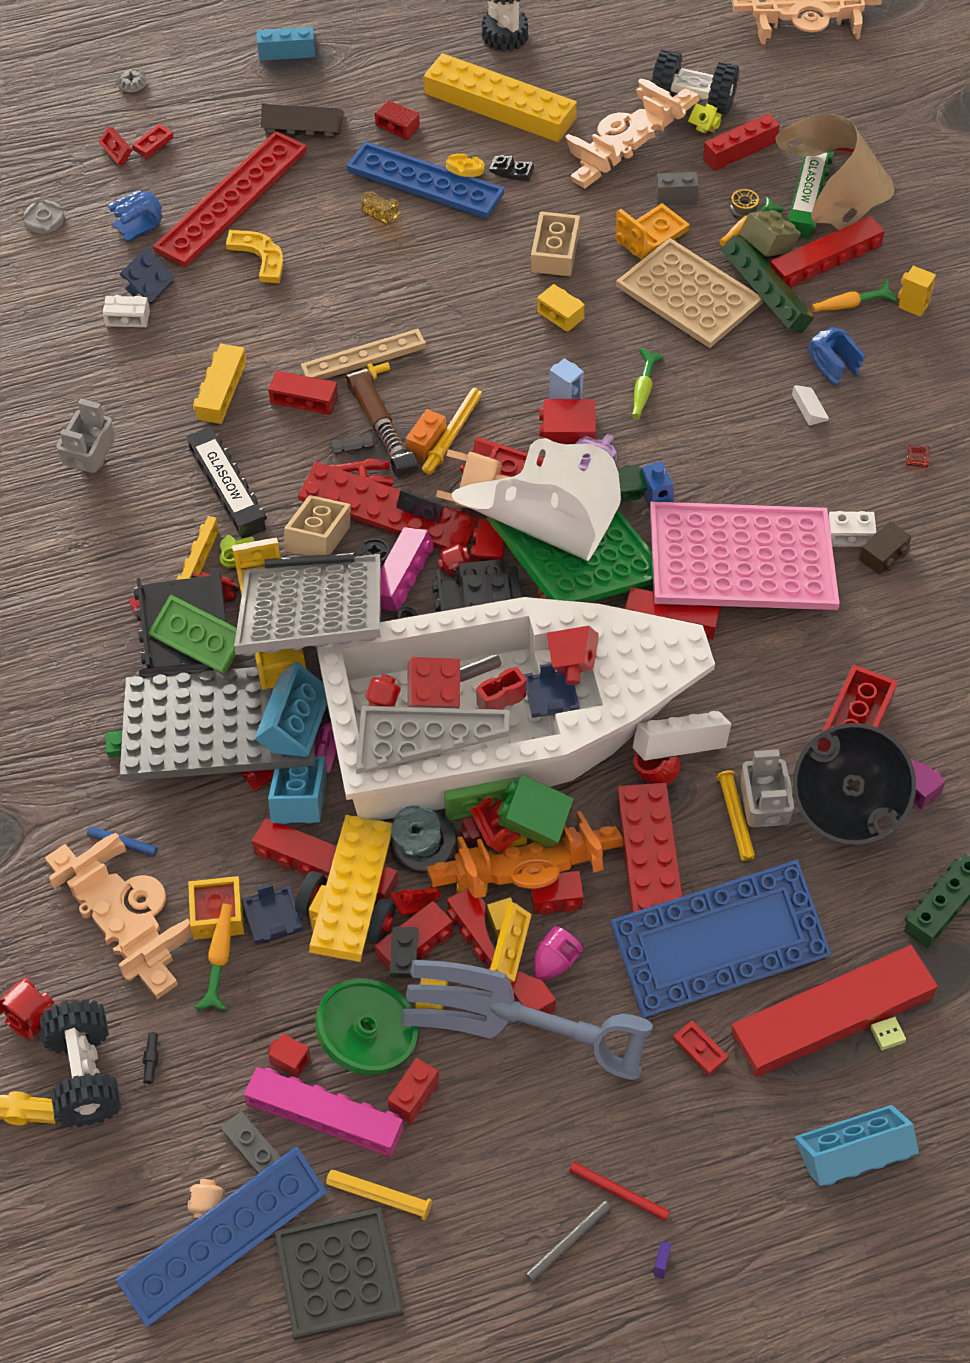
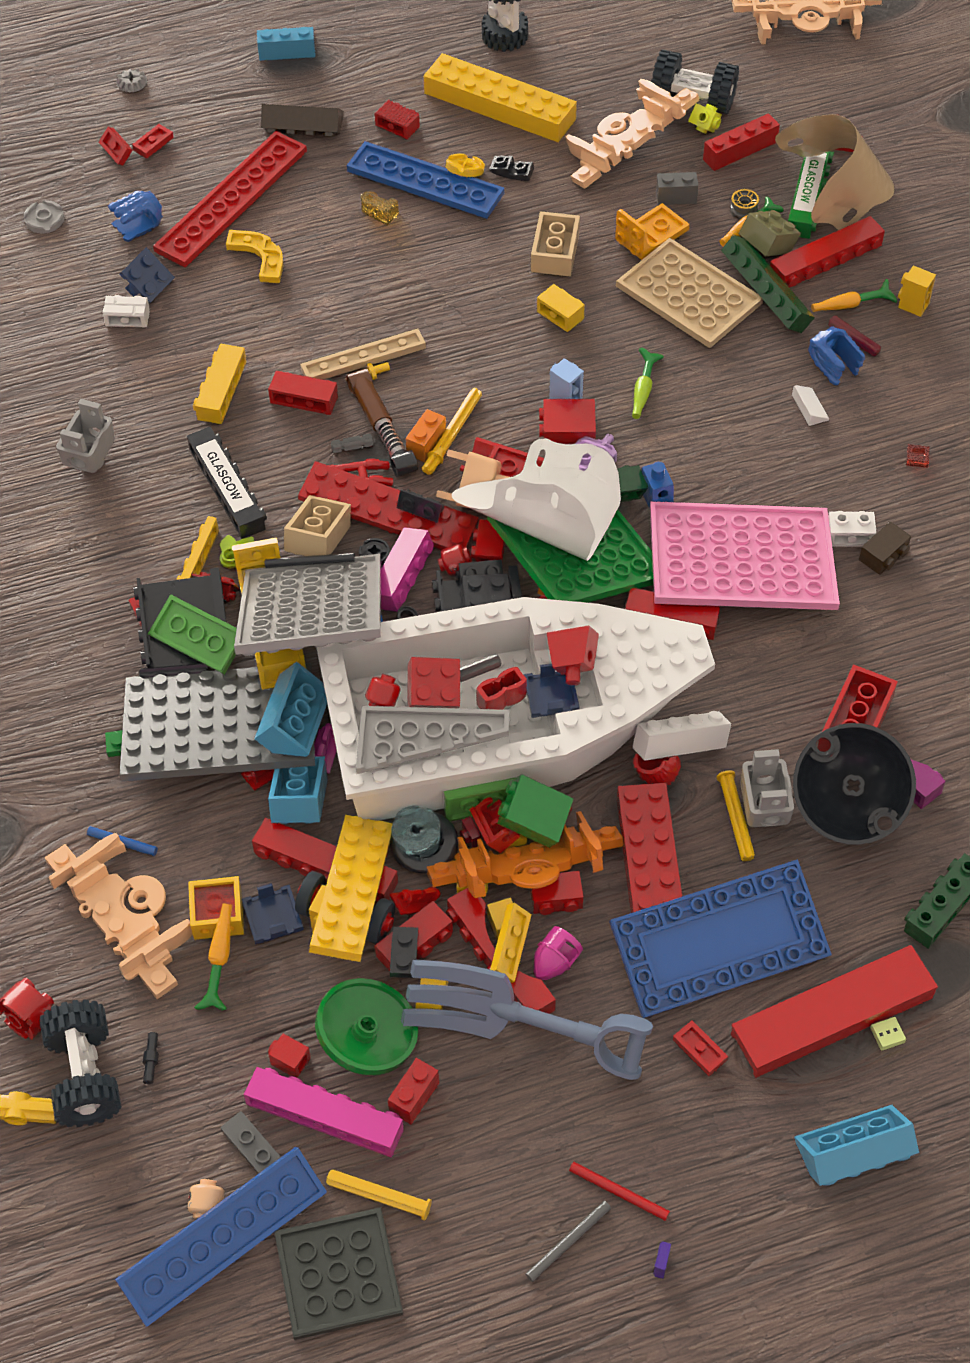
none -> dark red axle [828,316,881,356]

